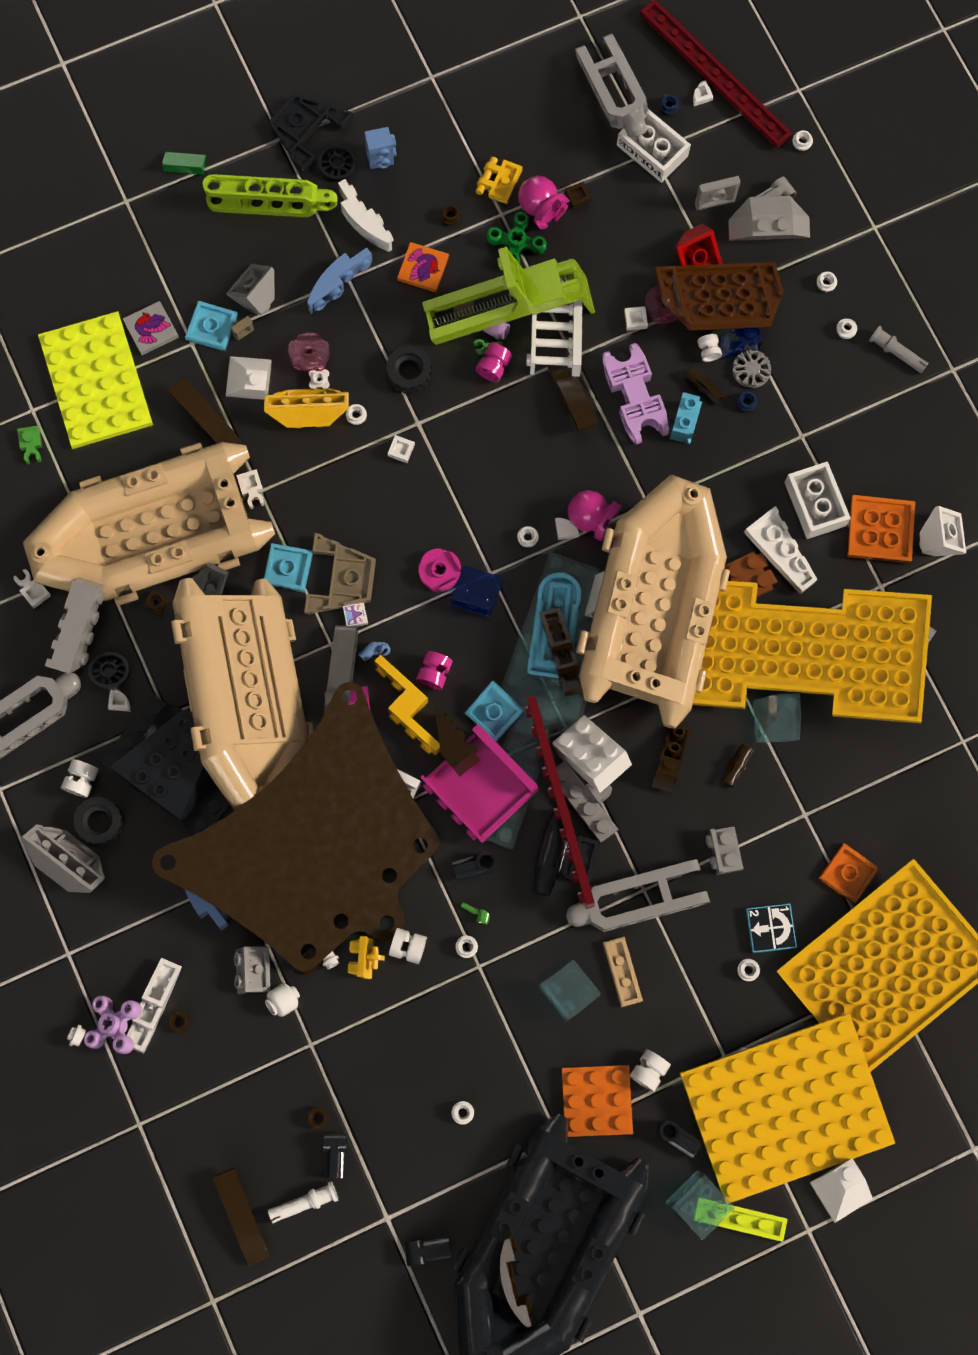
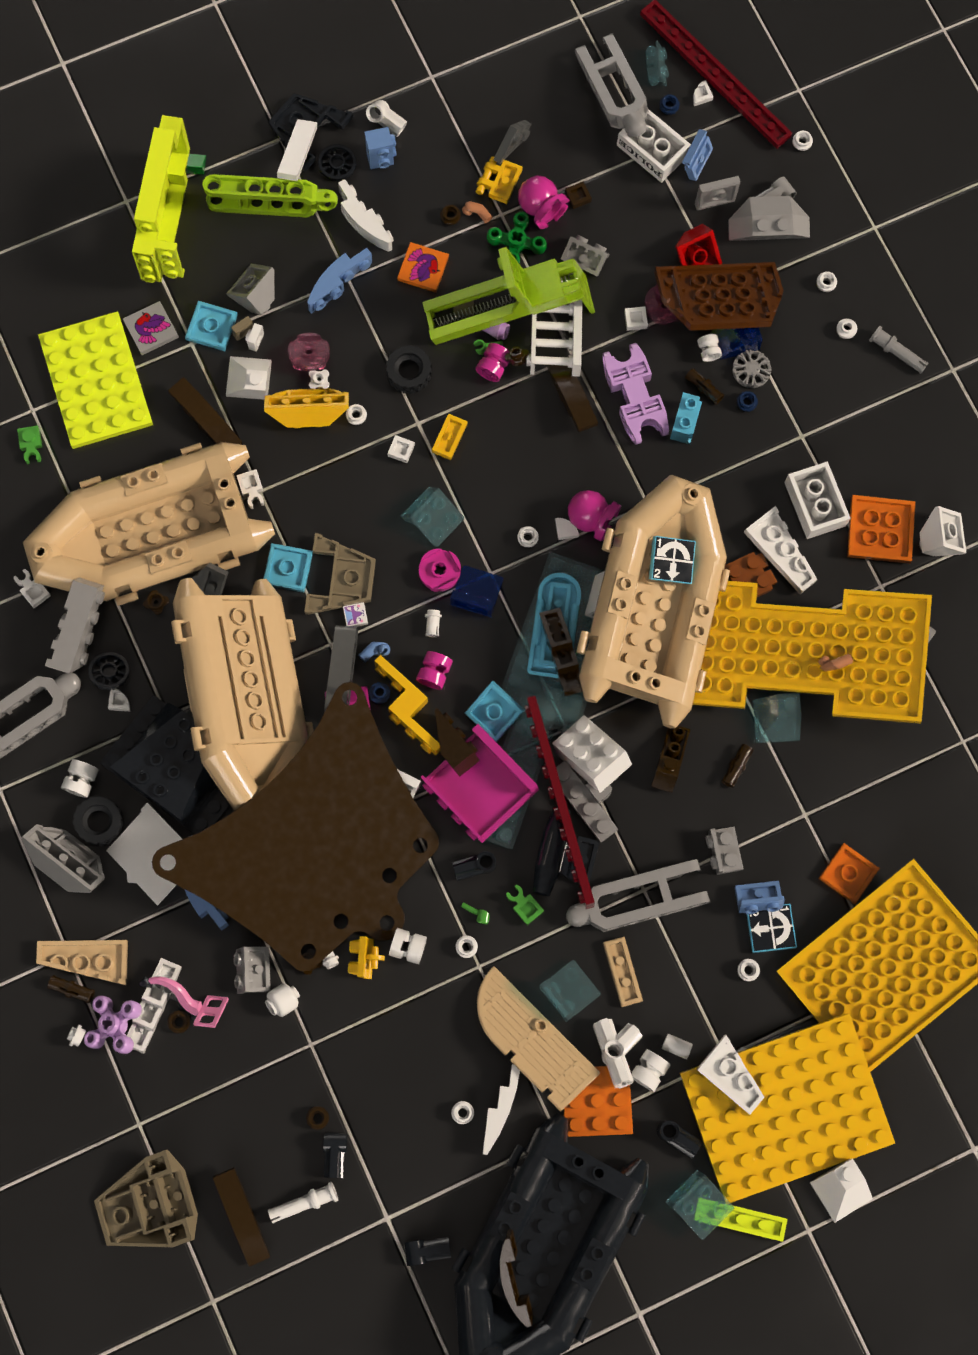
none -> tan wing [36,940,128,986]
none -> dark brown pin [47,975,95,1003]
none -> dark tan wedge [94,1149,198,1247]
none -> white sticker [106,802,182,906]
none -> neon yellow panel [132,115,190,283]
none -> bright pink piece [139,976,229,1028]
none -> white plate [245,323,264,352]
none -> white tile [277,119,317,181]
none -> white piece [366,100,407,137]
none -> dark blue plate [369,682,390,704]
none -> clear light blue bracket [401,487,464,547]
none -> white pin [425,610,442,637]
none -> yellow plate [432,414,468,460]
none -> nougat arm [462,201,493,223]
none -> tan door [477,966,600,1112]
none -> white slope [483,1064,520,1155]
none -> dark grey wing [493,120,531,164]
none -> dark brown plate [505,346,529,366]
none -> bright green plate [506,885,544,926]
none -> light grey bracket [561,235,610,276]
none -> white piece [593,1018,643,1089]
none -> clear light blue hinge [645,41,669,86]
none -> tile [649,536,696,584]
none -> white piece [662,1034,693,1060]
none -> medium blue plate [682,129,713,181]
none -> white wing [696,1034,764,1114]
none -> medium blue bracket [735,881,785,914]
none -> nougat arm [818,654,853,671]

